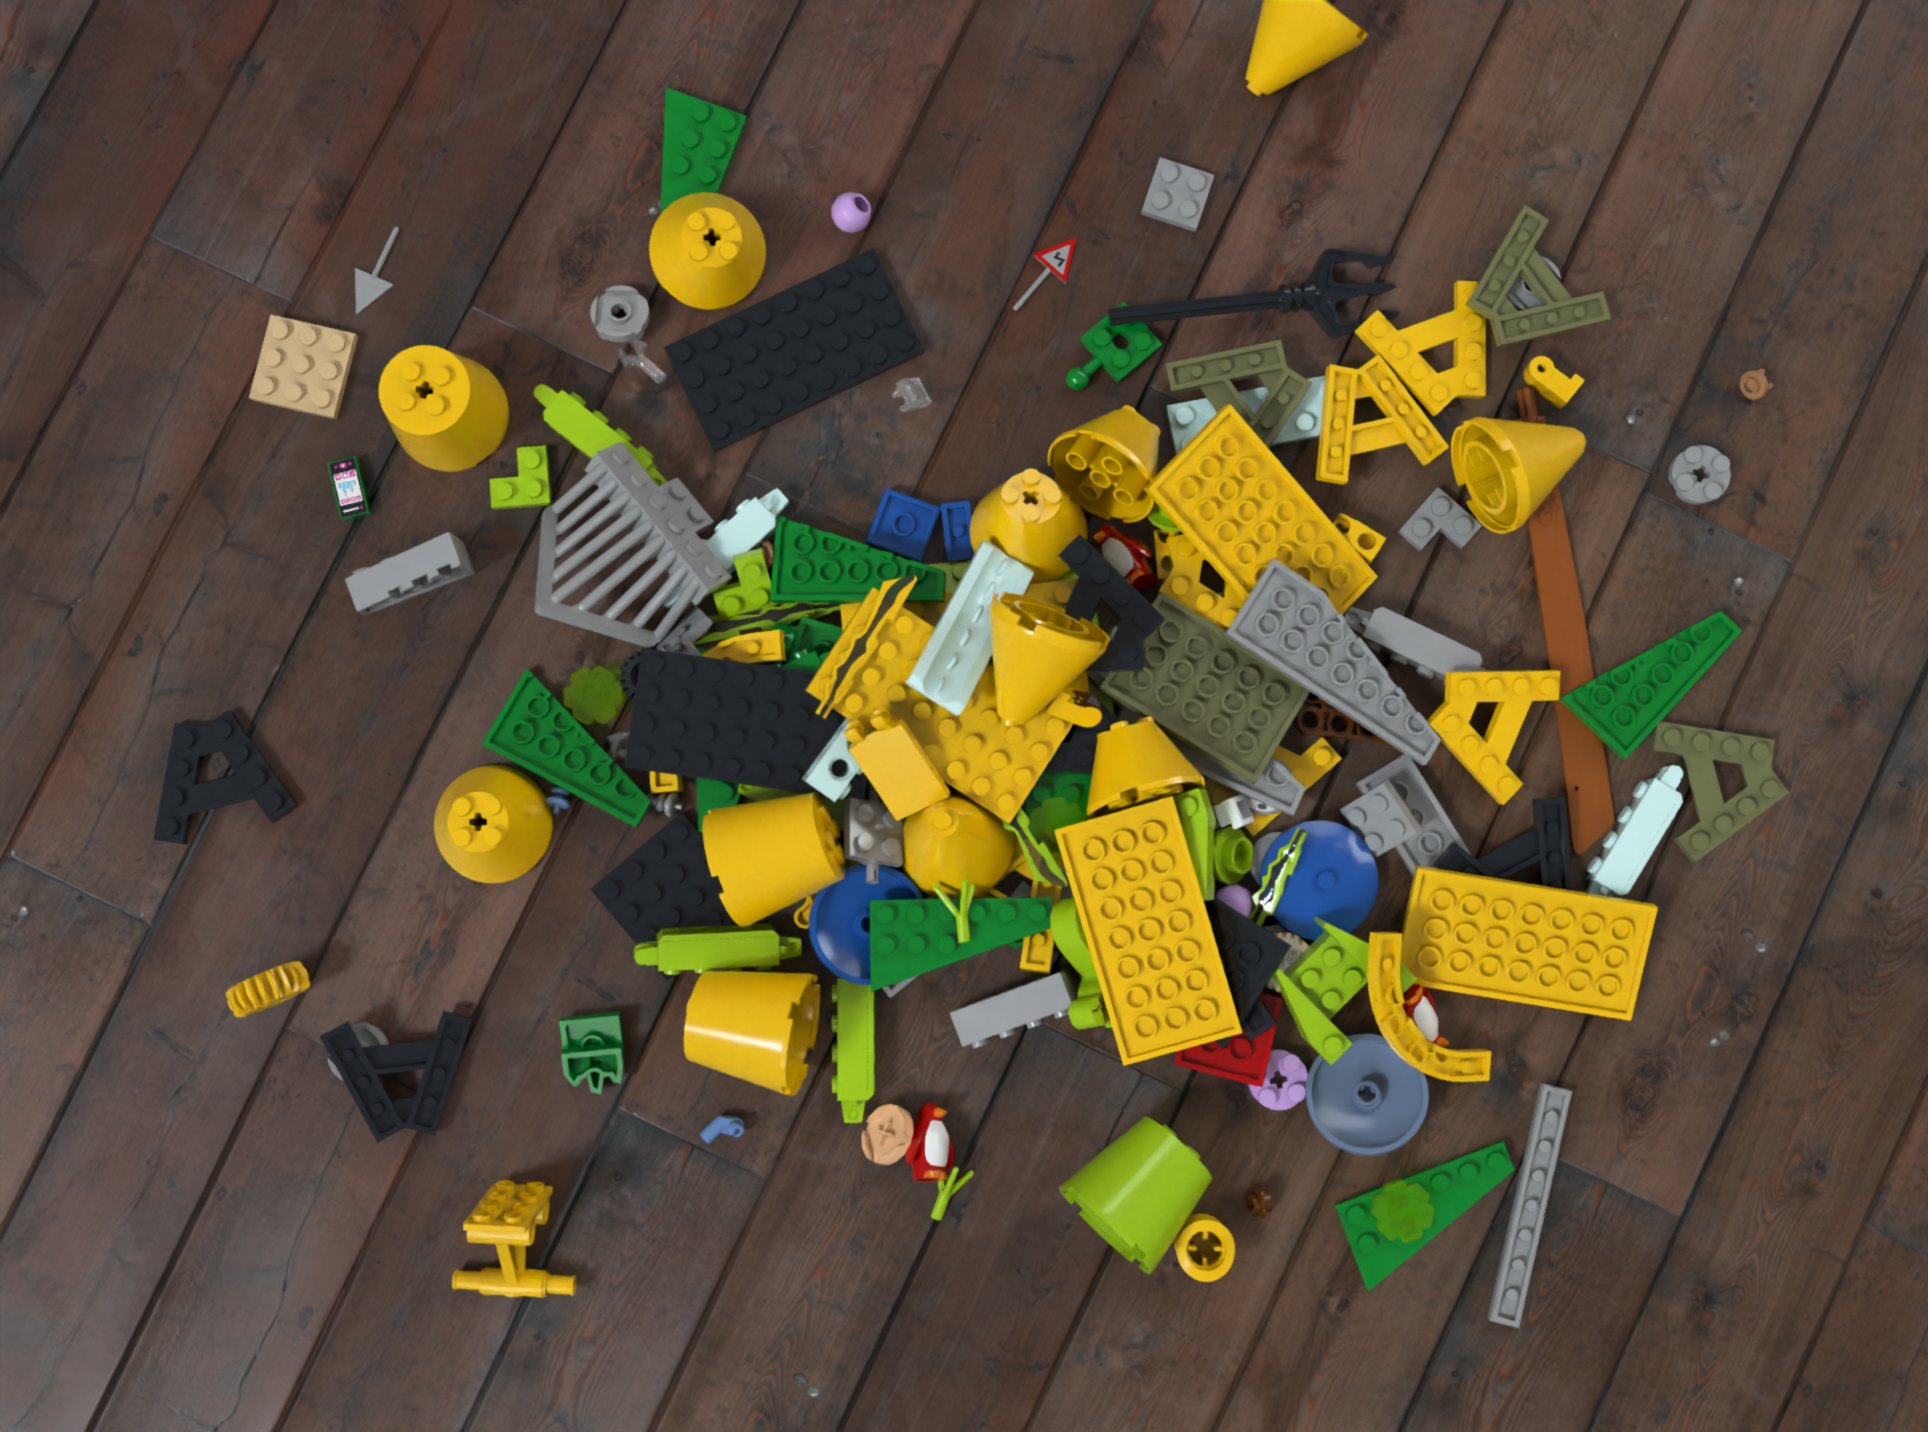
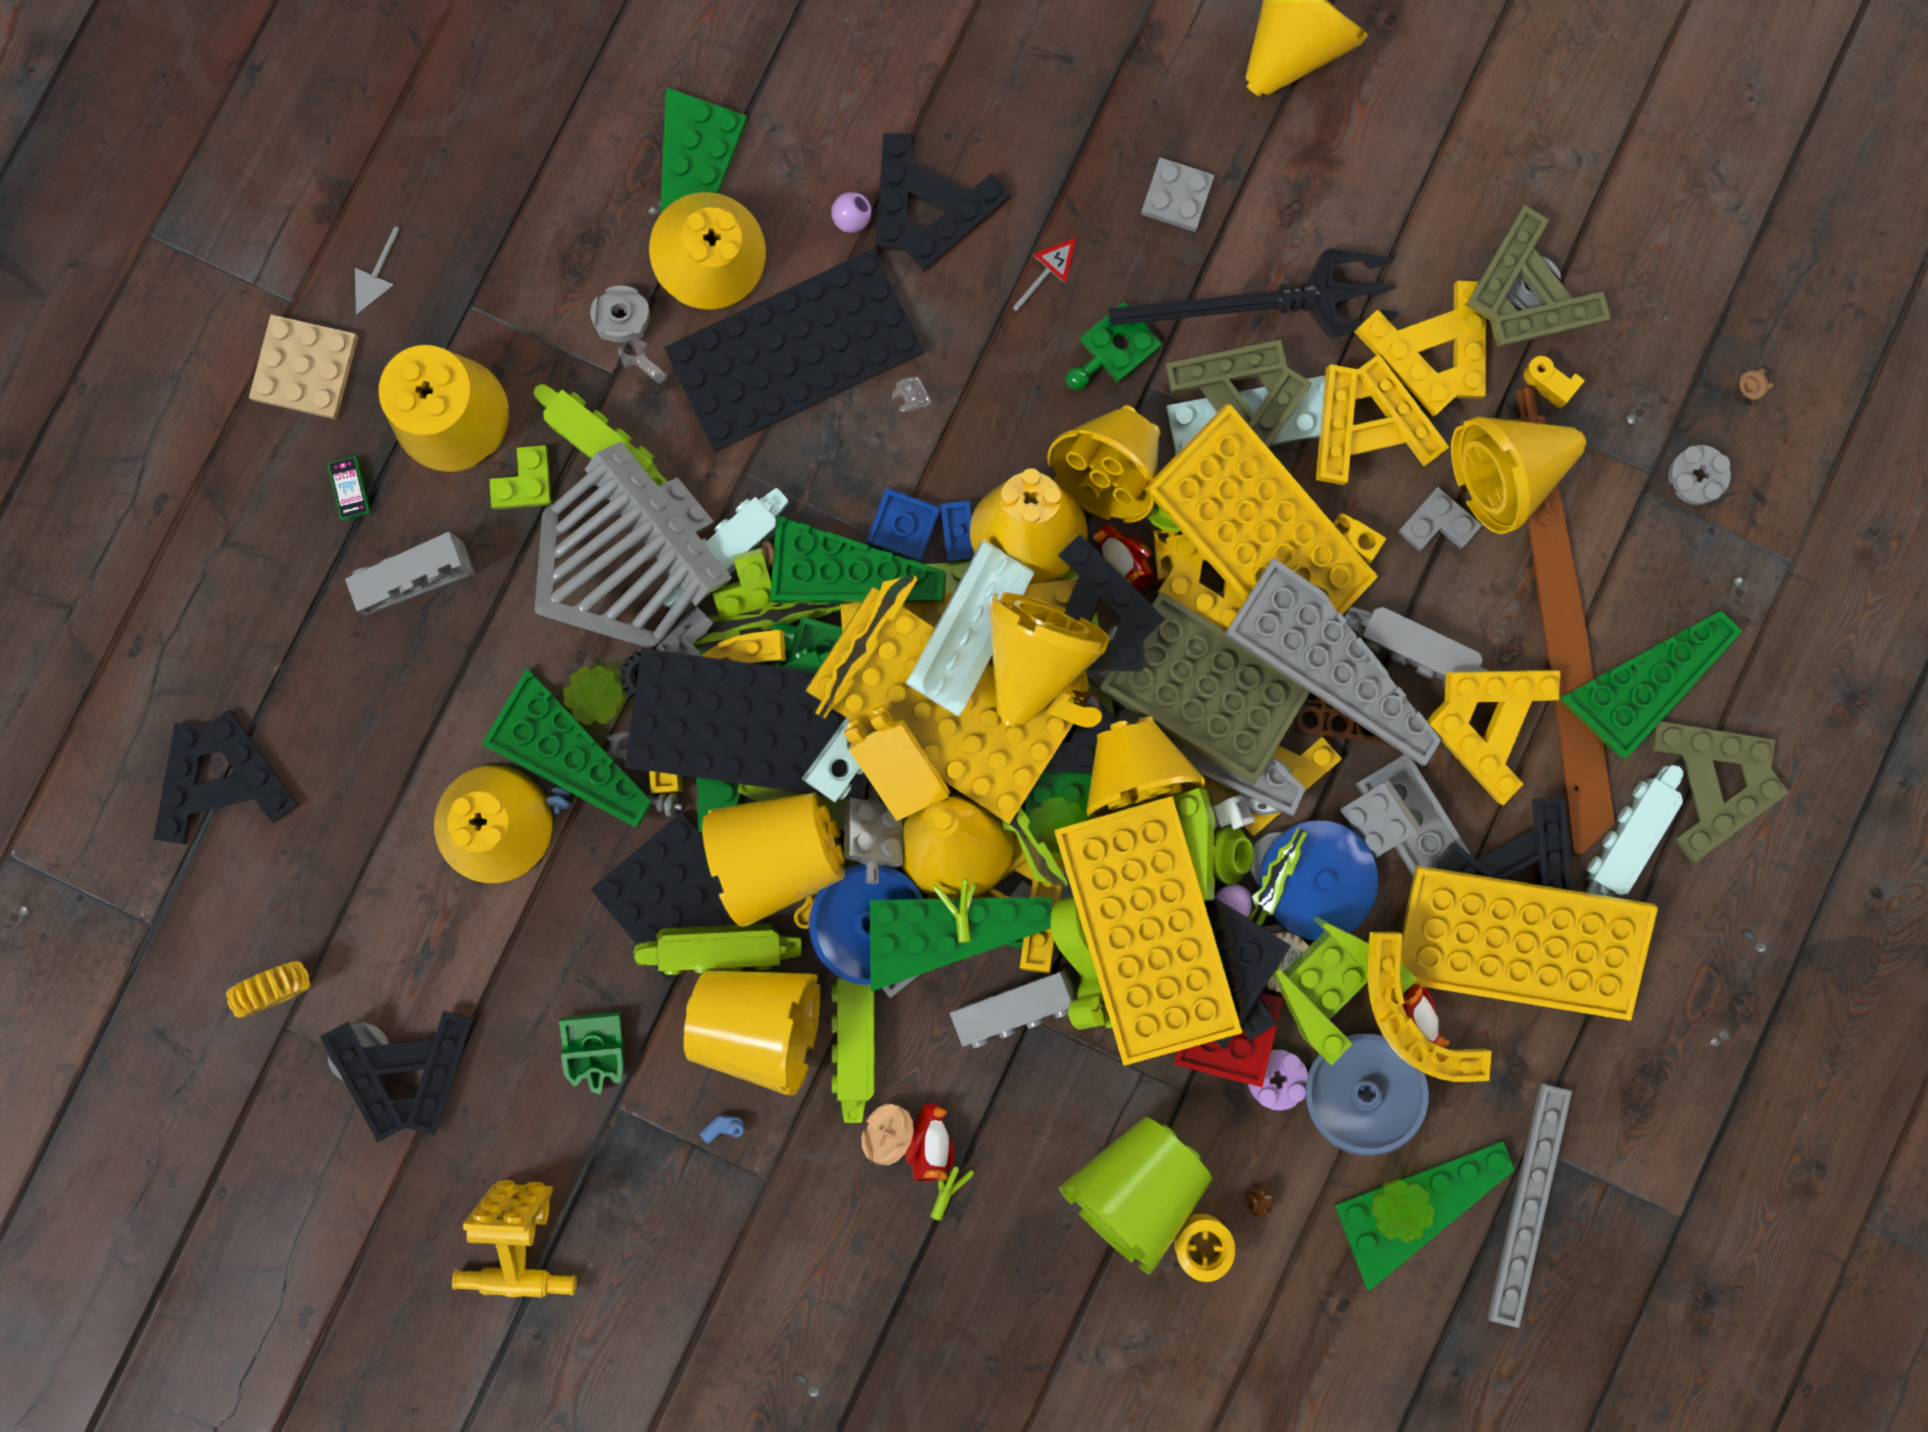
none -> black plate [876,133,1011,272]

